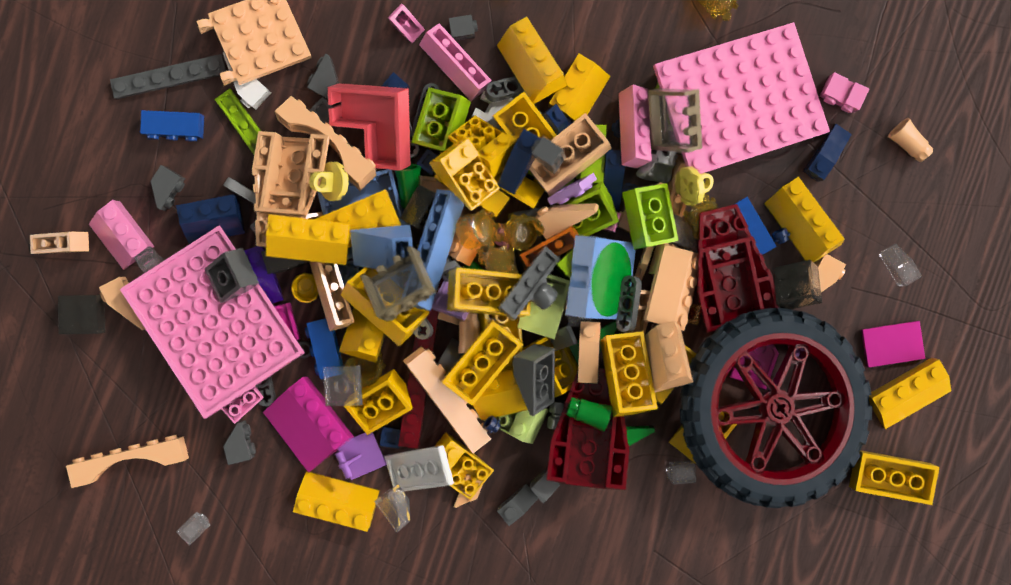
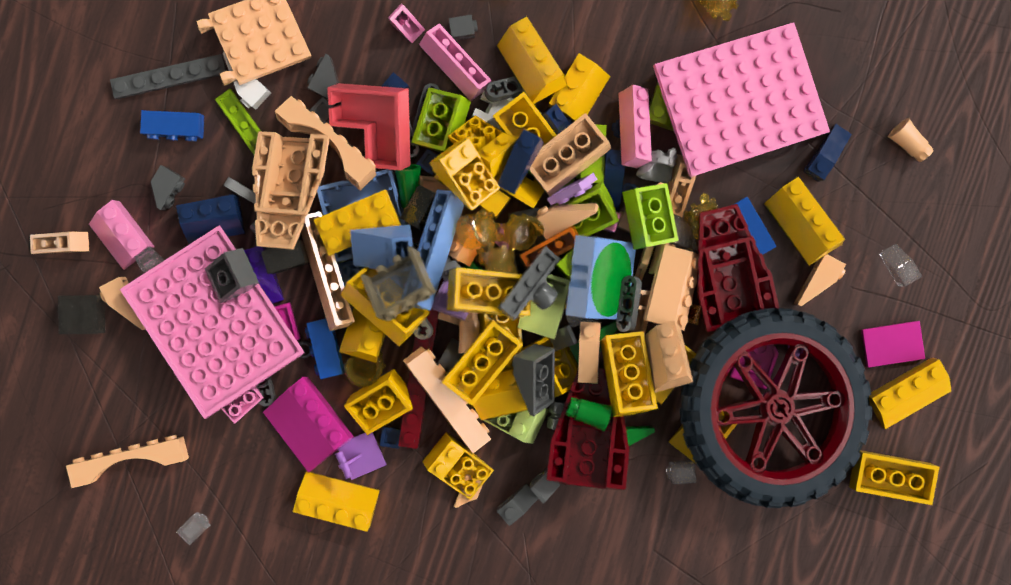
dark grey slope [223,420,256,465] -> none
yellow slope [266,215,351,265] -> none
yellow hair [291,273,319,303] -> none
light yellow tile [309,162,349,201] -> none
clear tile [323,366,363,406] -> none
clear slope [374,484,410,532] -> none
white tile [384,445,454,493] -> none
dark blue plate [483,415,501,434] -> none
dark grey slope [531,136,566,174] -> none
window [648,88,702,153] -> none
light yellow tile [675,166,714,206] -> none
dark blue plate [772,228,791,244] -> none
clear smoke brick [773,260,822,309] -> none
bright pink brick [820,72,869,113] -> none

